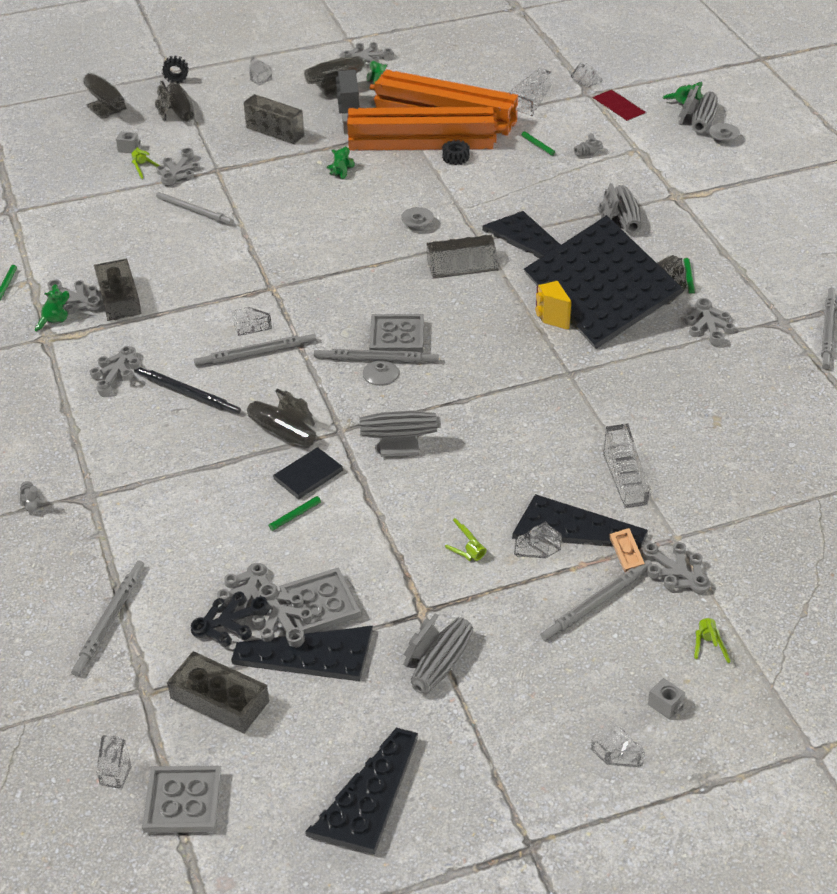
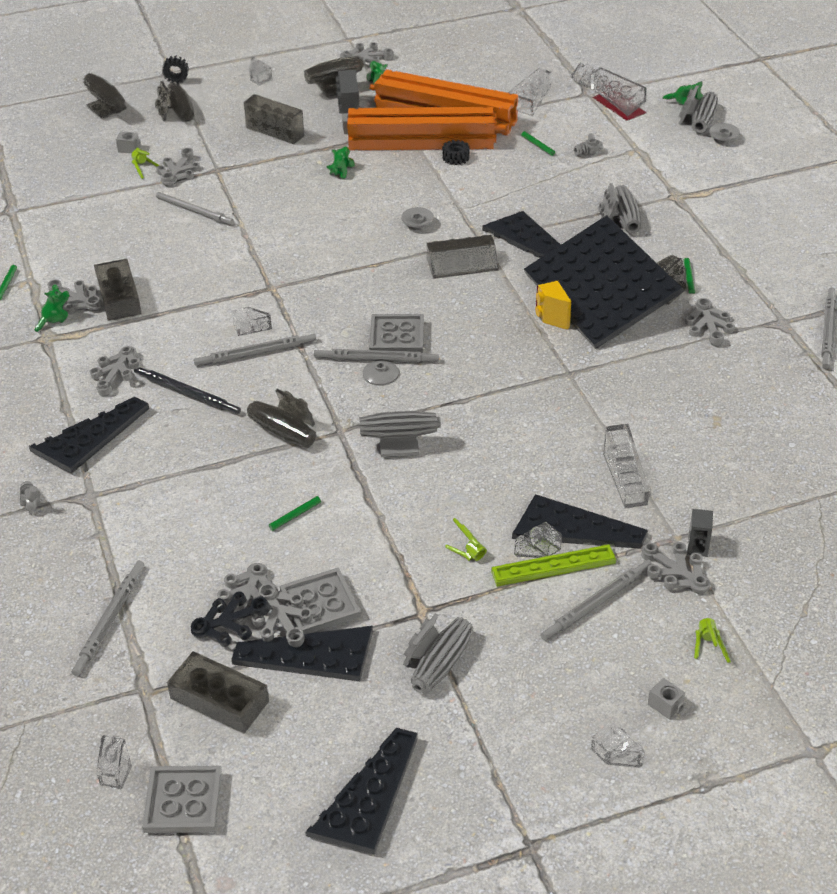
black tile [273,447,343,500] -> none
light nougat plate [610,528,645,573] -> none
none -> black wing [29,396,149,474]
none -> lime tile [491,544,616,587]
none -> clear wedge [591,67,647,116]
none -> dark grey brick [687,509,713,557]

